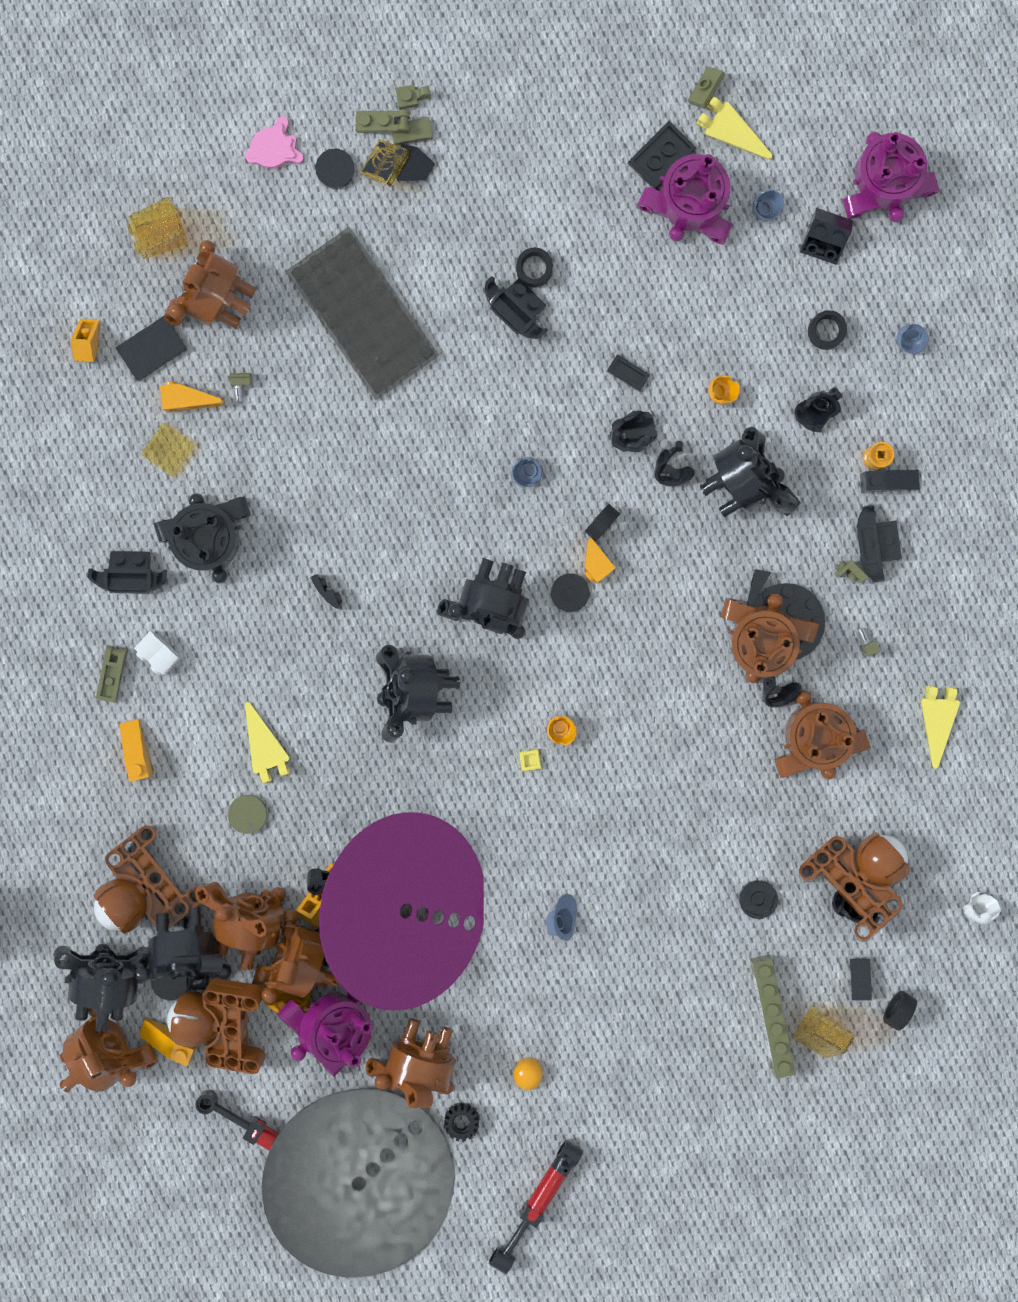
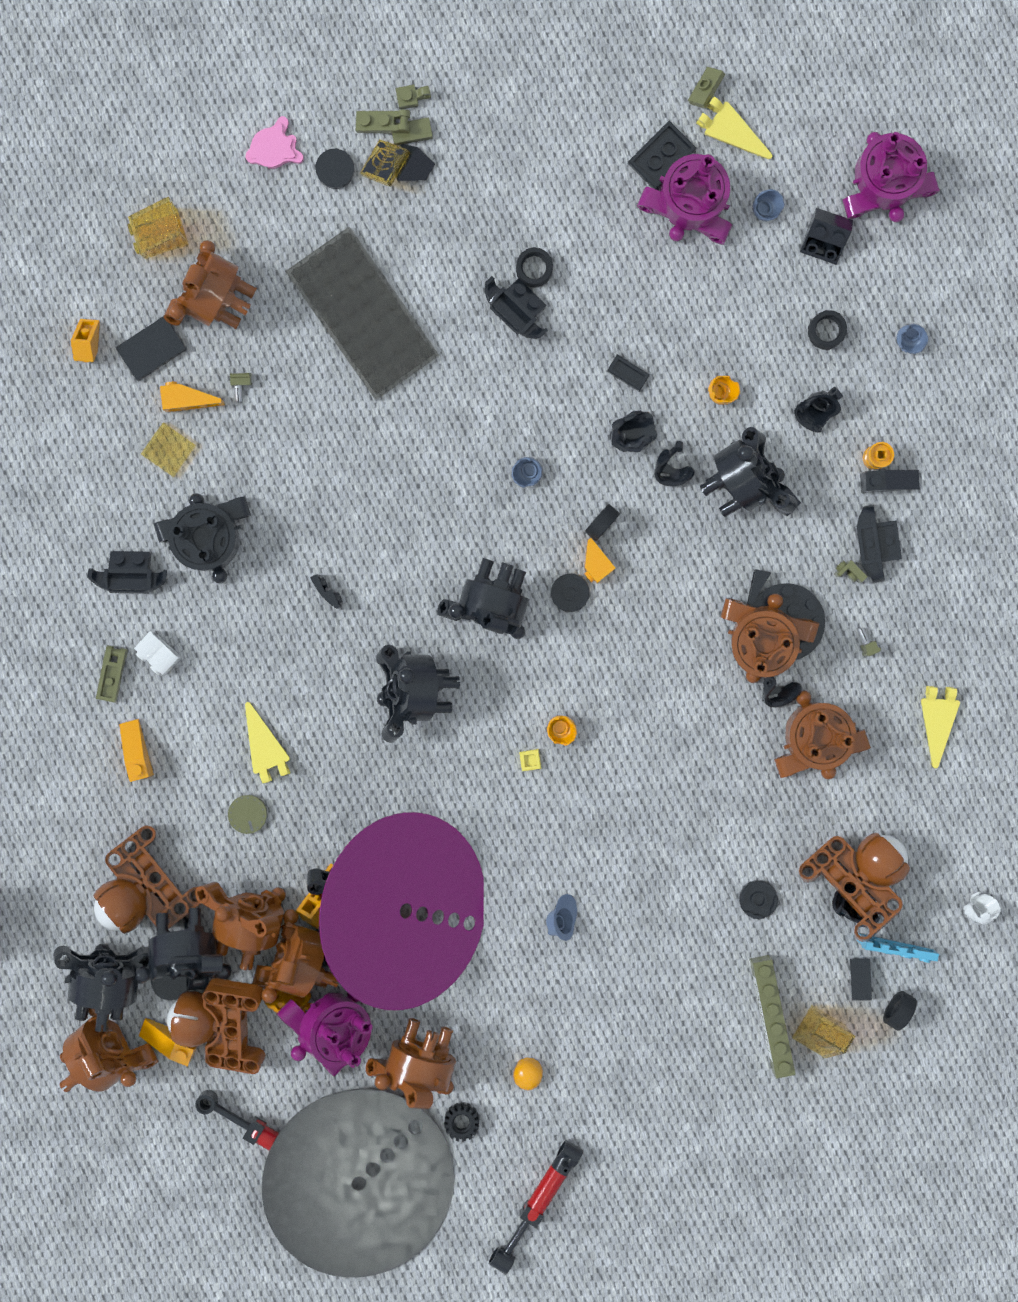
none -> medium azure wing [857,933,939,963]

